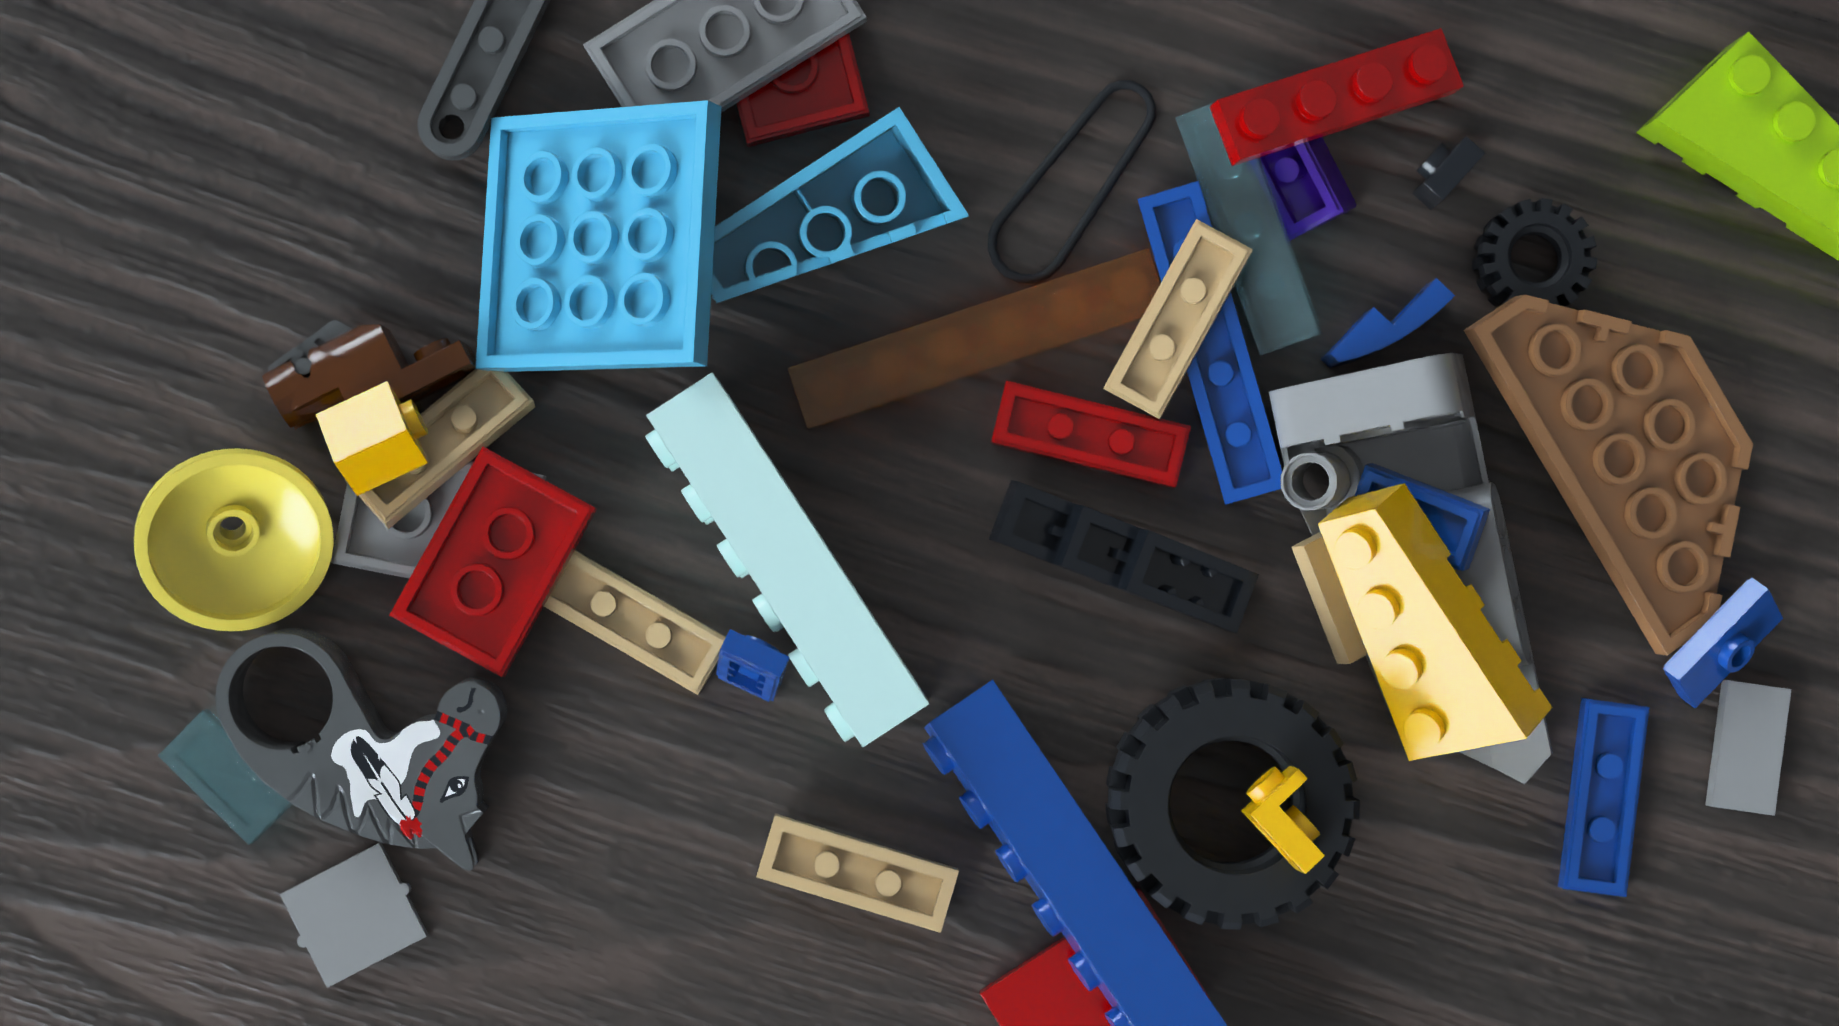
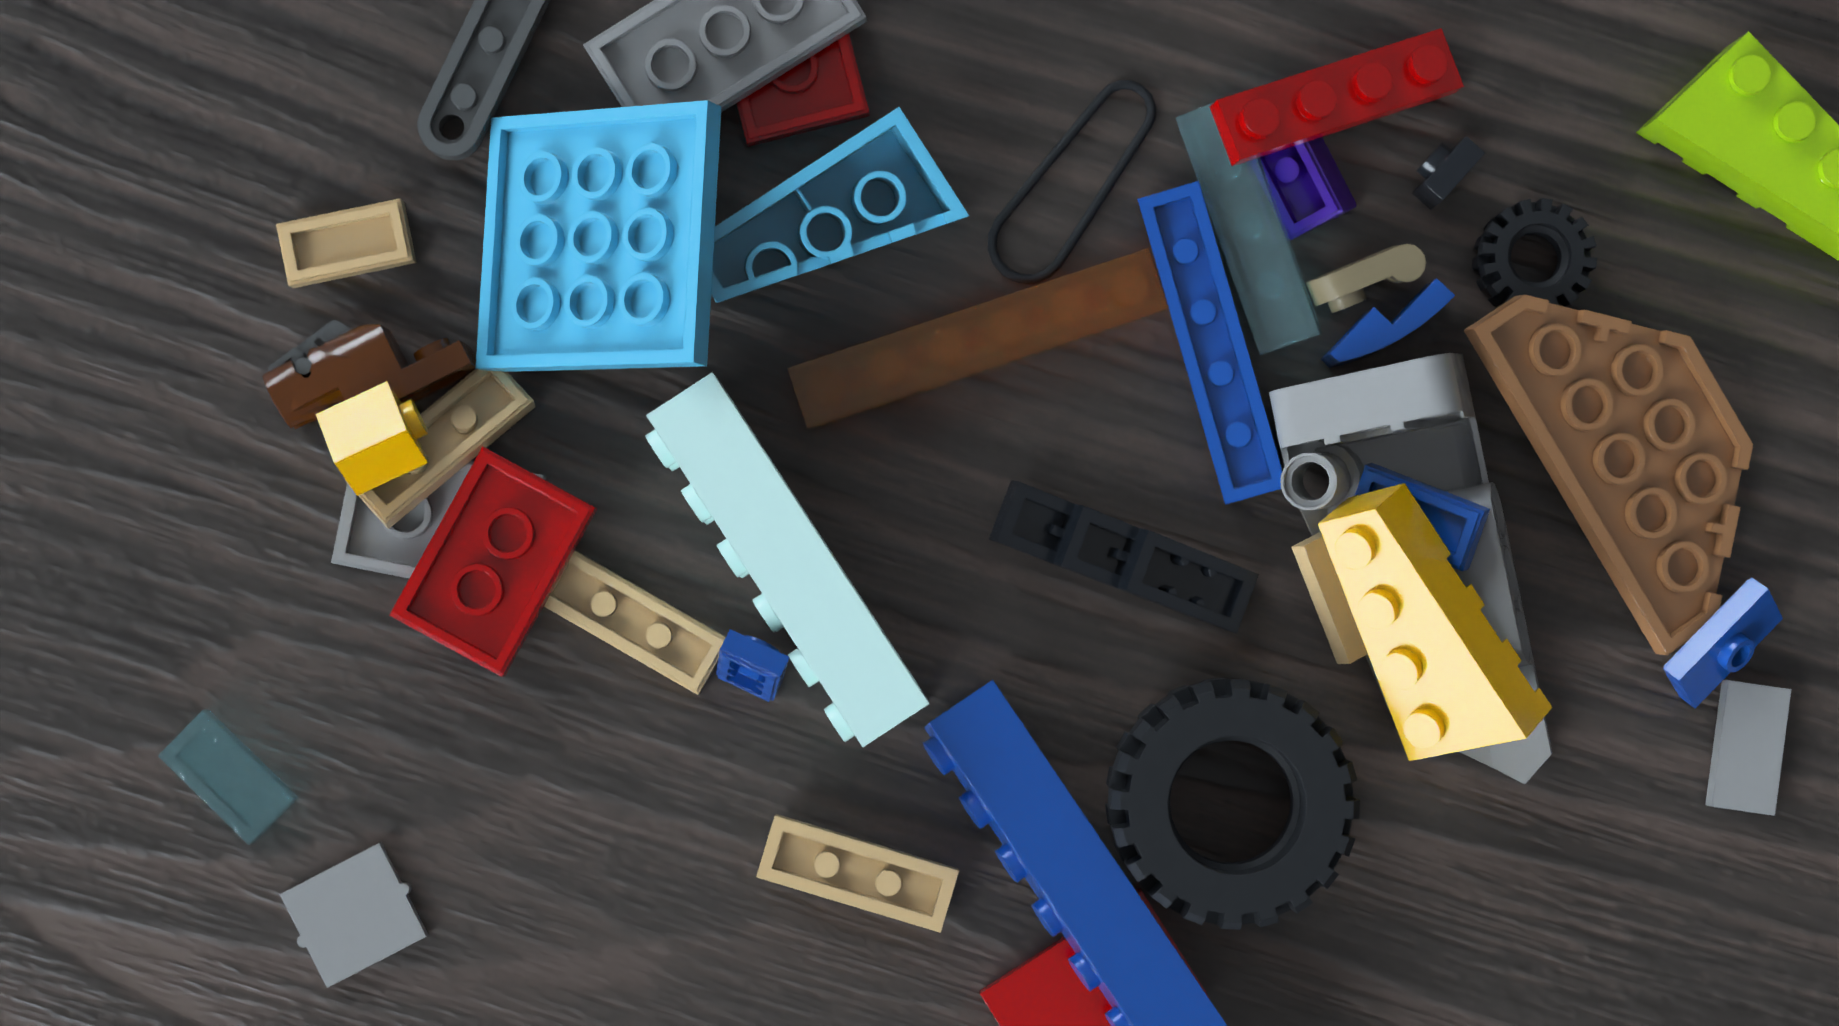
light yellow dish [134,448,334,631] -> none
dark grey animal [215,628,507,871] -> none
red tile [991,381,1191,488] -> none
tan tile [1103,219,1253,419] -> none
yellow bracket [1241,766,1325,874] -> none
blue tile [1558,698,1650,897] -> none
none -> tan tile [276,198,417,288]
none -> dark tan plate [1306,244,1426,313]

